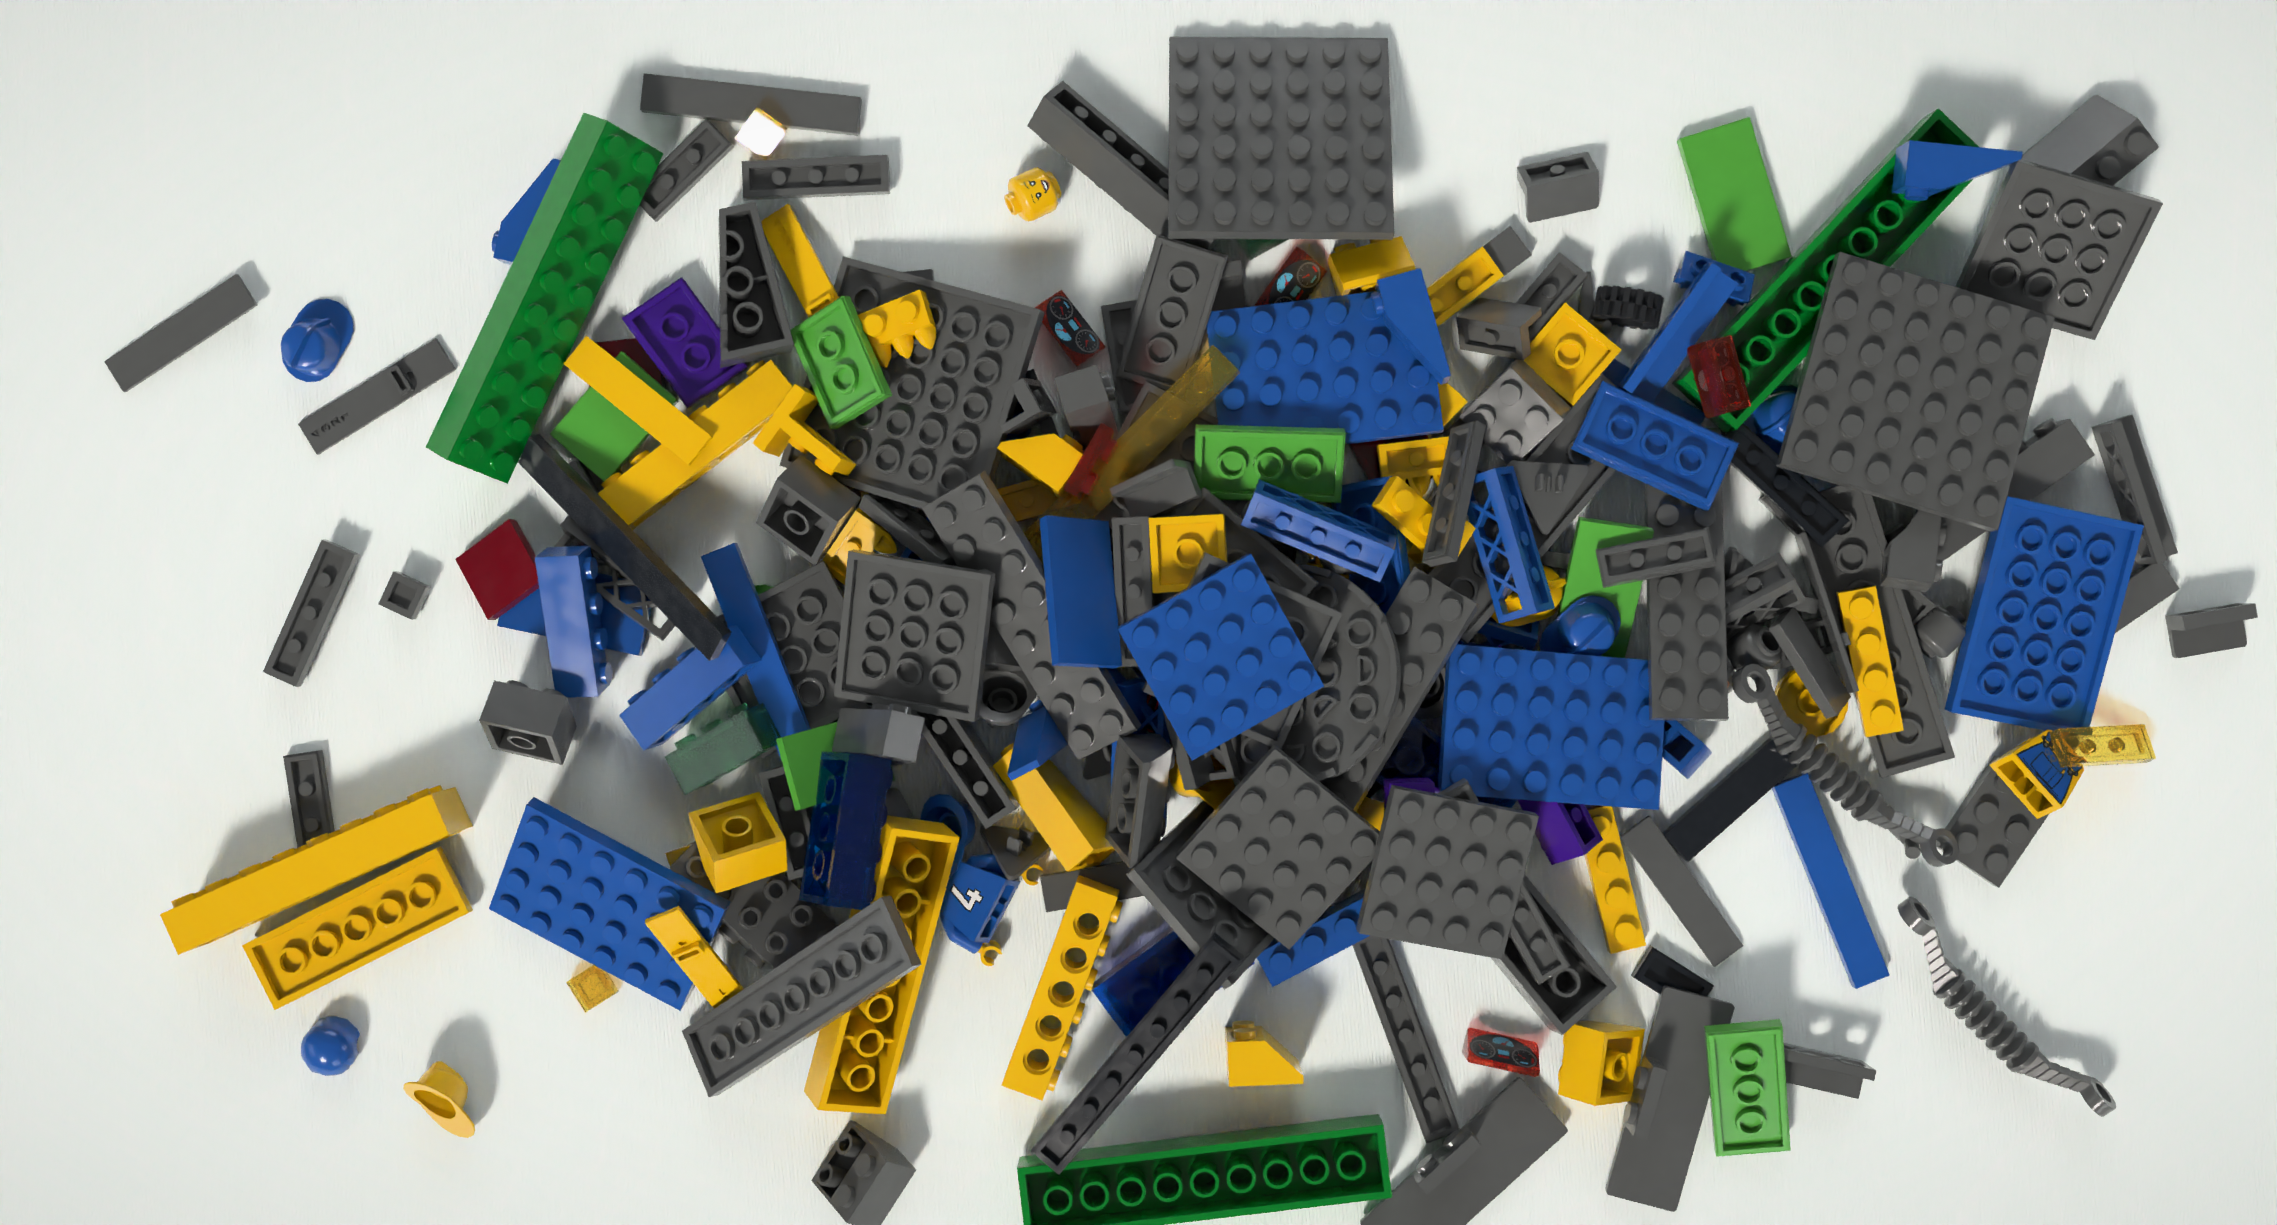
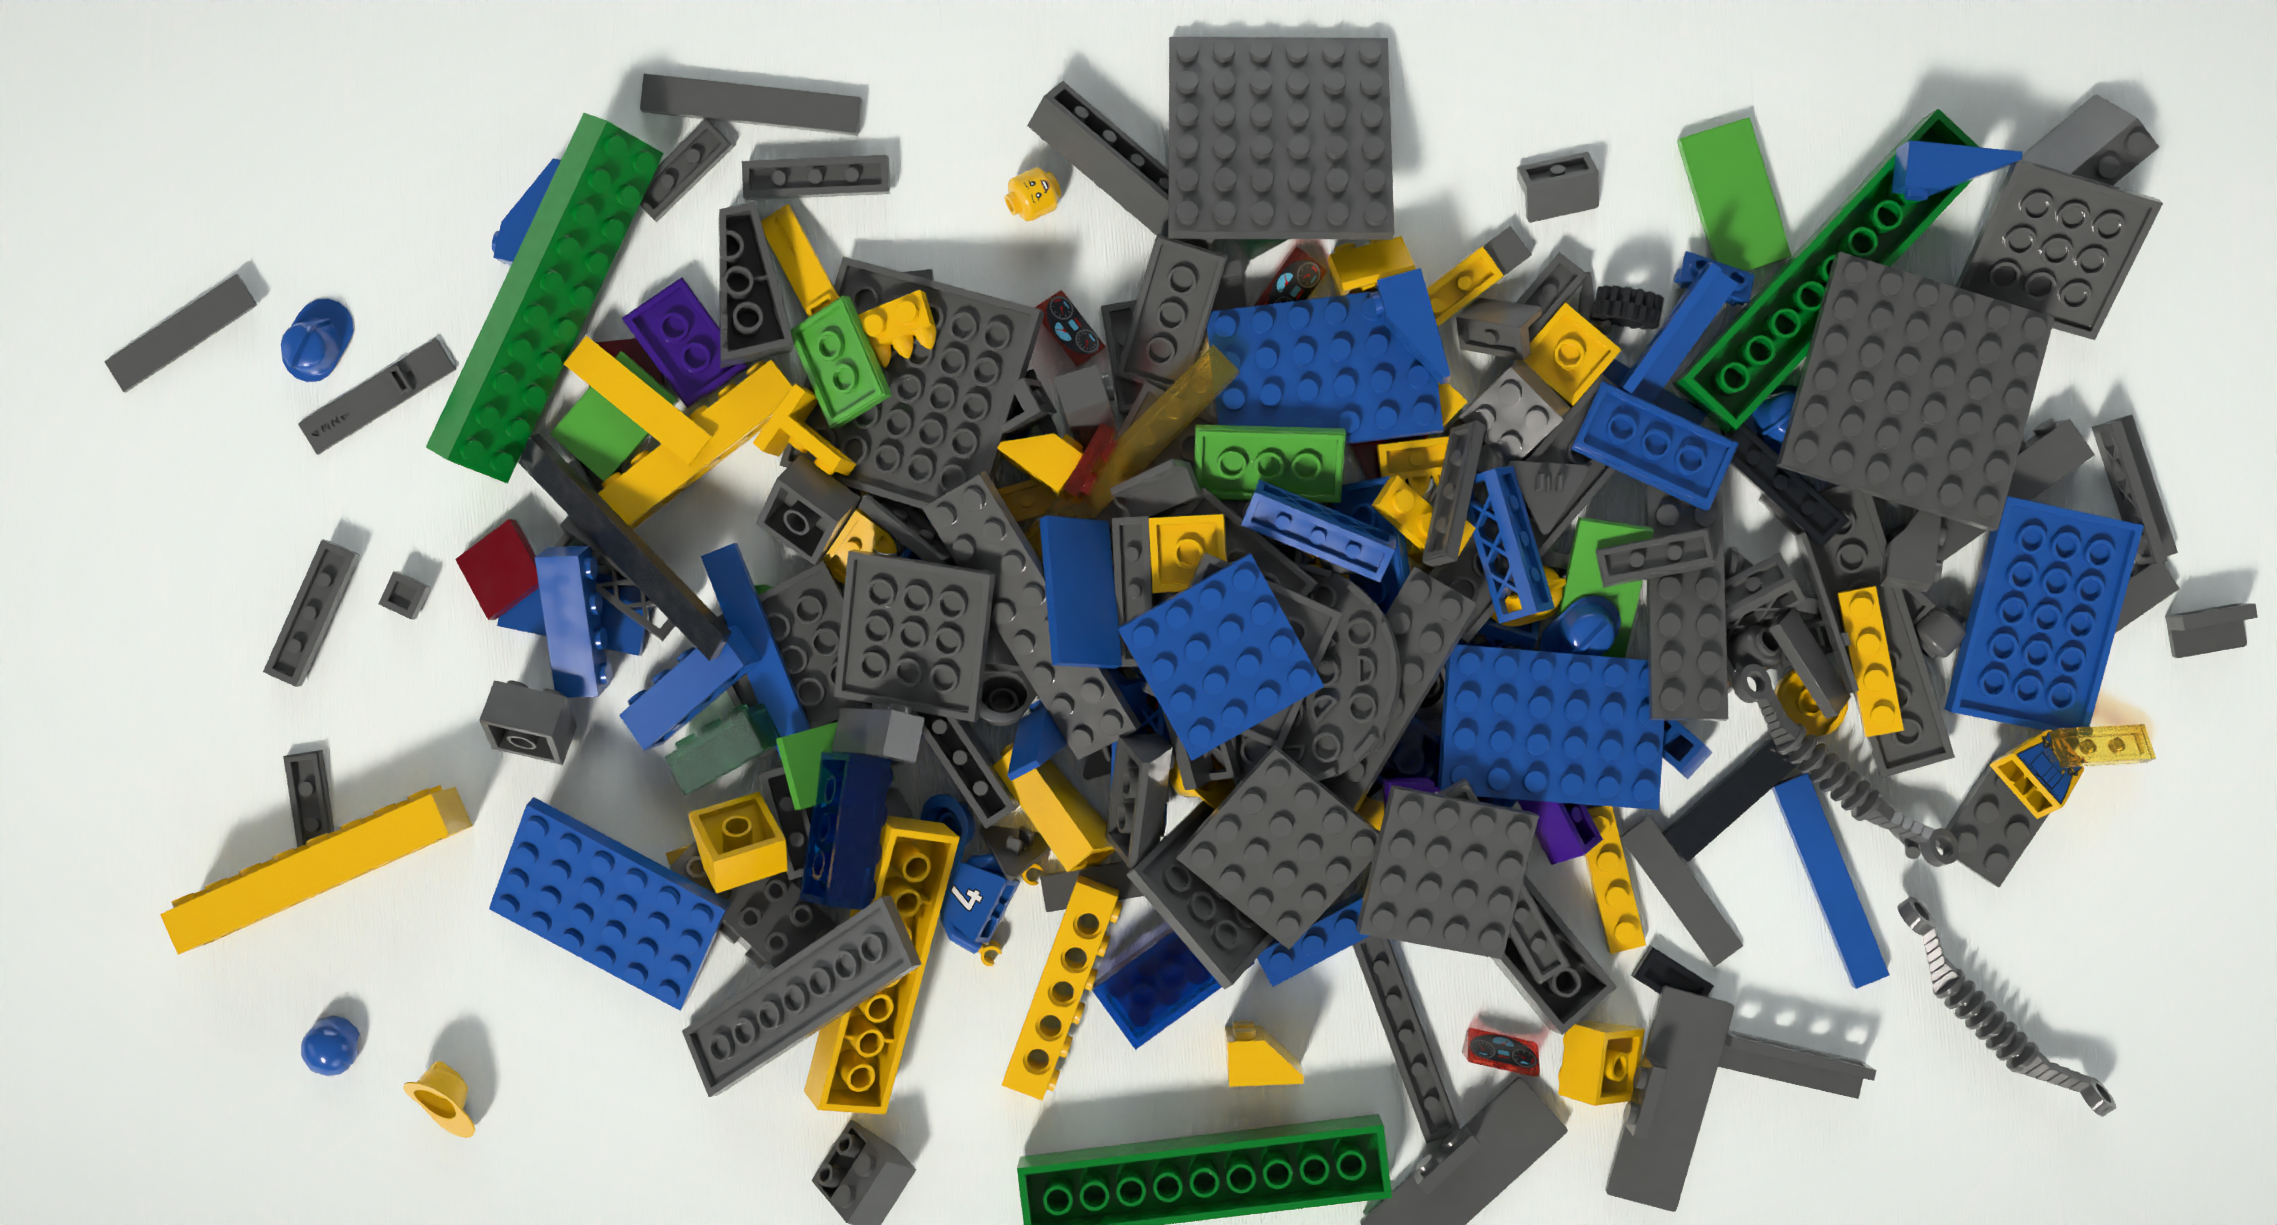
yellow plate [242,846,473,1010] -> none
clear yellow tile [566,964,619,1013] -> none
yellow piece [645,906,744,1009] -> none
tile [735,107,787,160] -> none
black tile [1031,932,1244,1175] -> none
clear red slope [1687,335,1751,418] -> none
bright green tile [1704,1019,1791,1157] -> none

